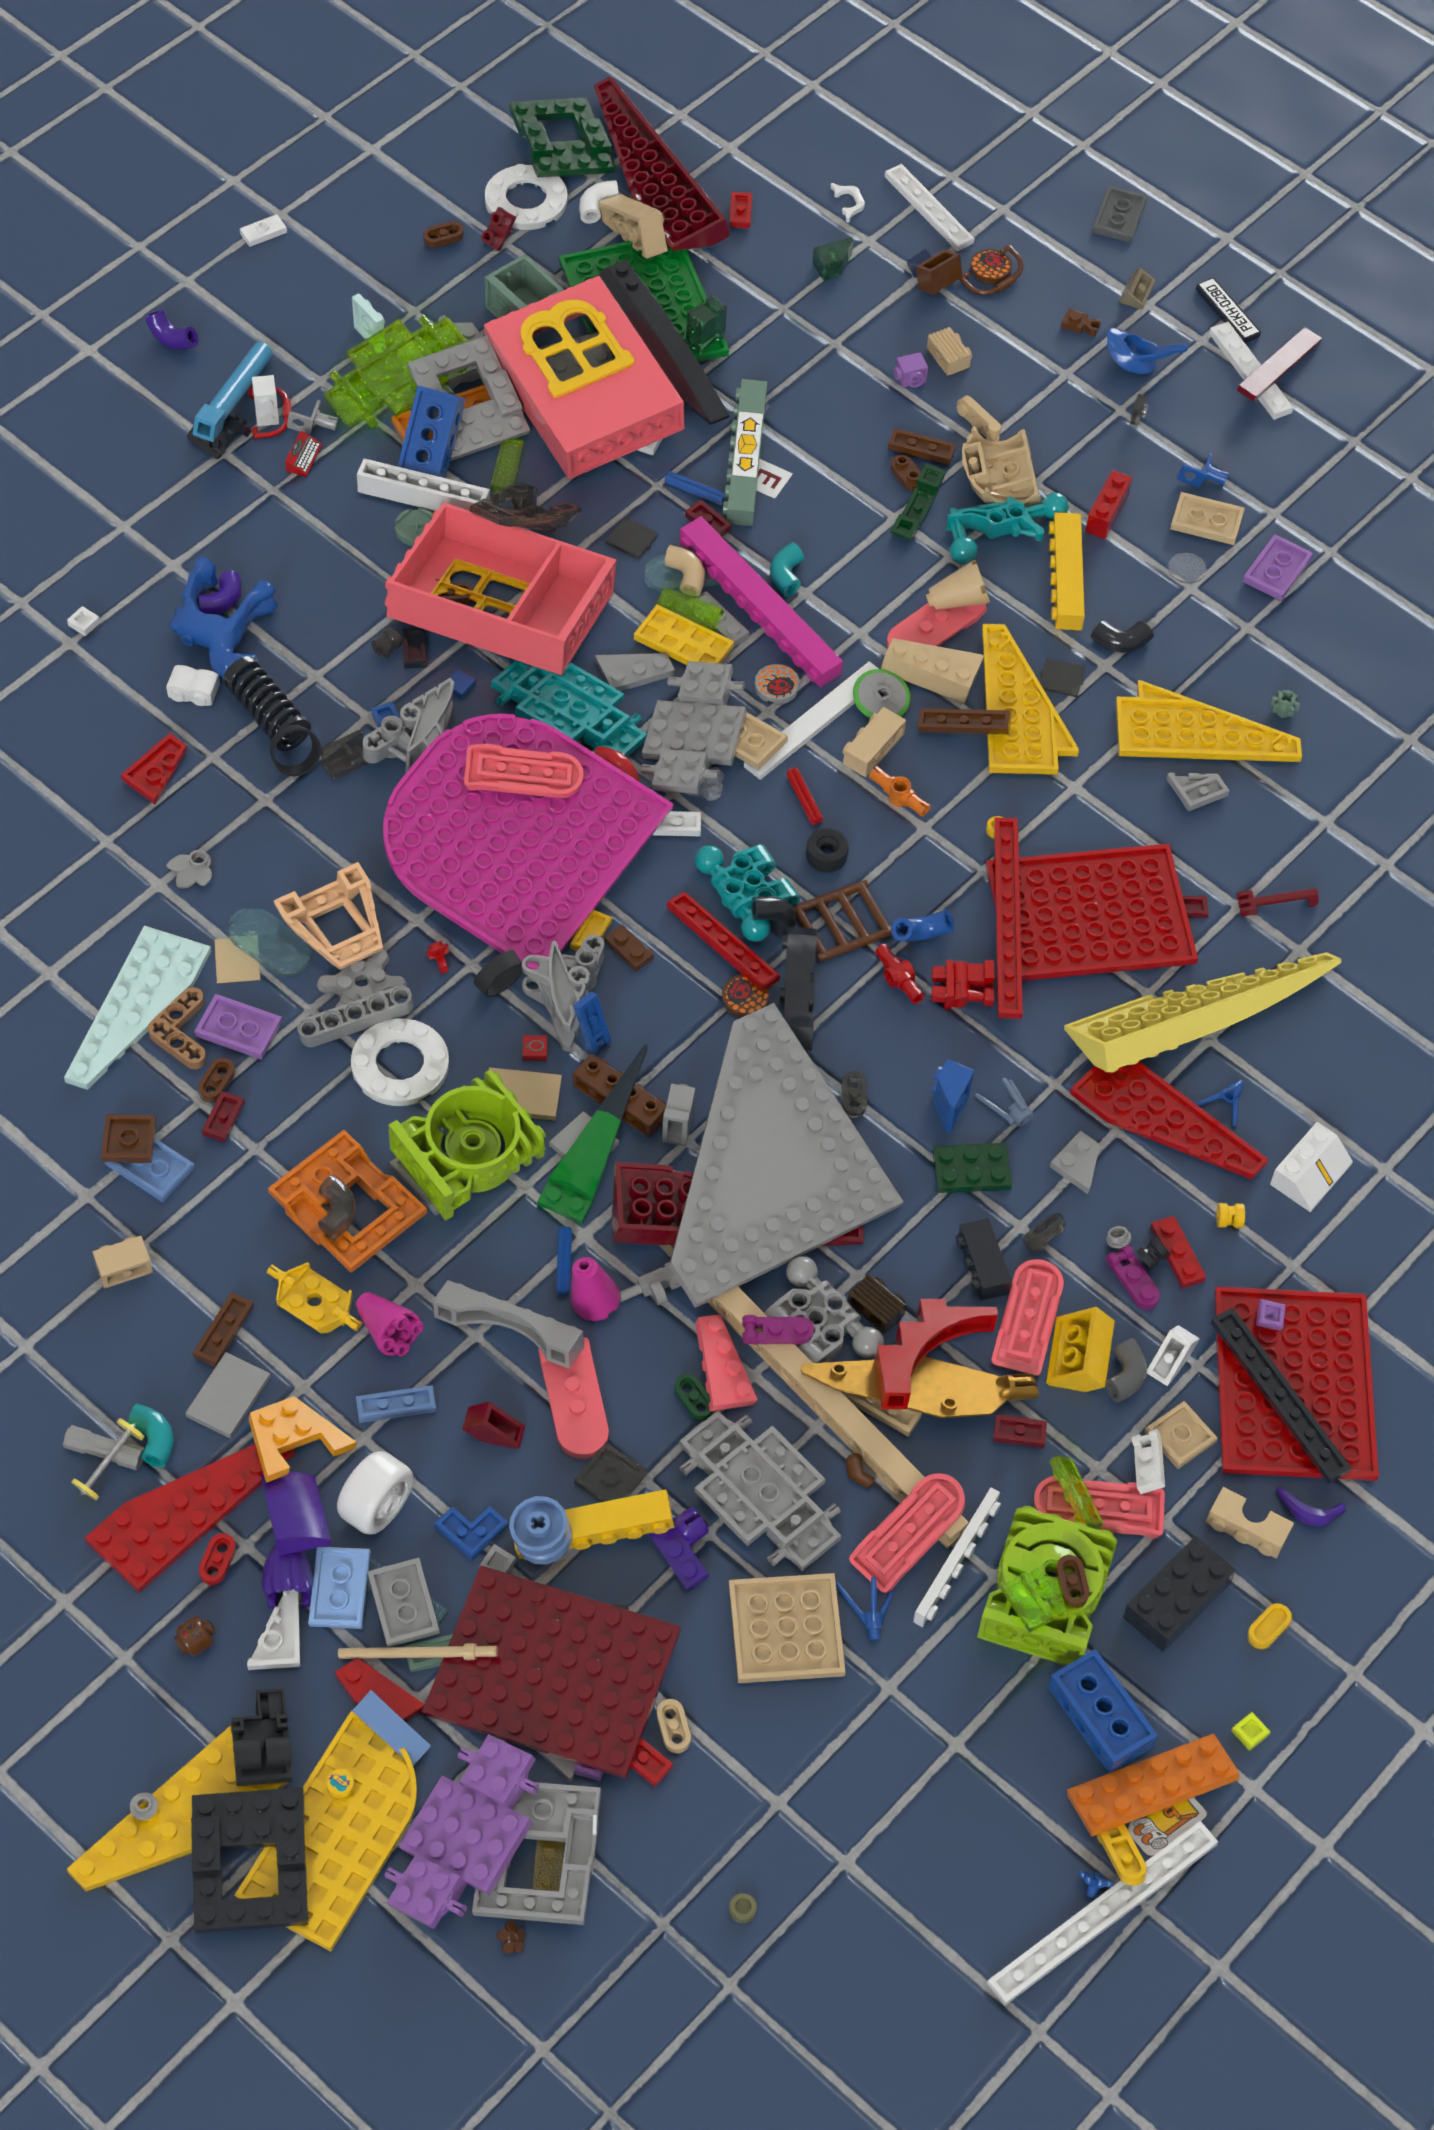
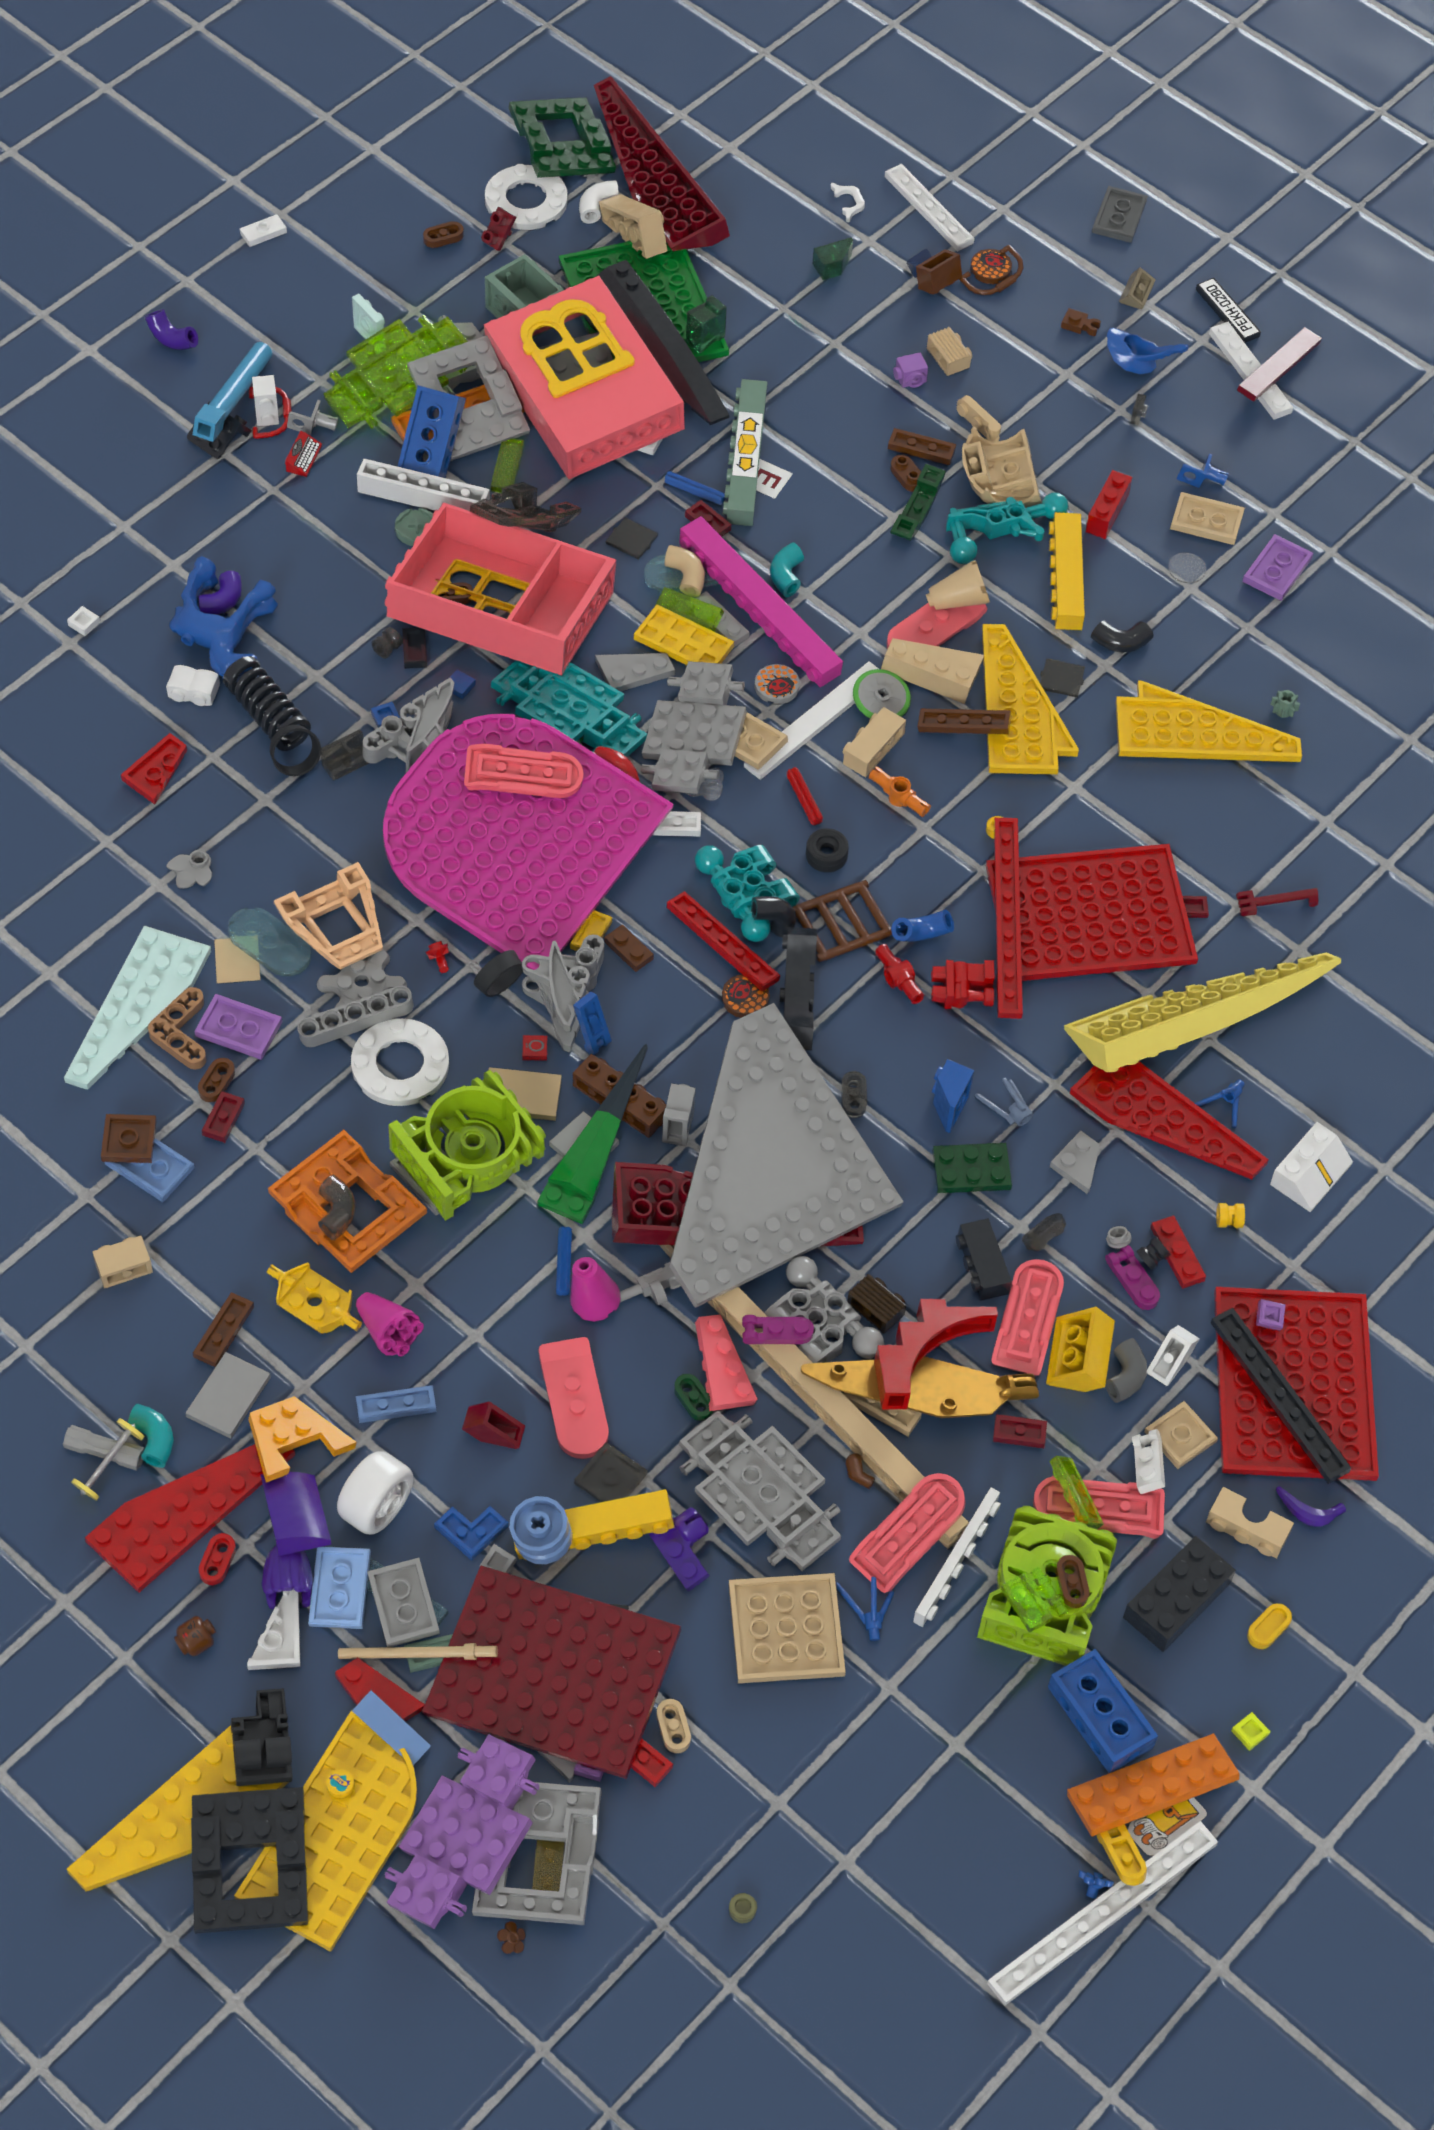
light grey plate [130,1792,158,1820] -> none
light grey arch [433,1280,584,1369] -> none
red plate [729,192,752,229] -> none
light grey wing [1166,772,1229,812] -> none

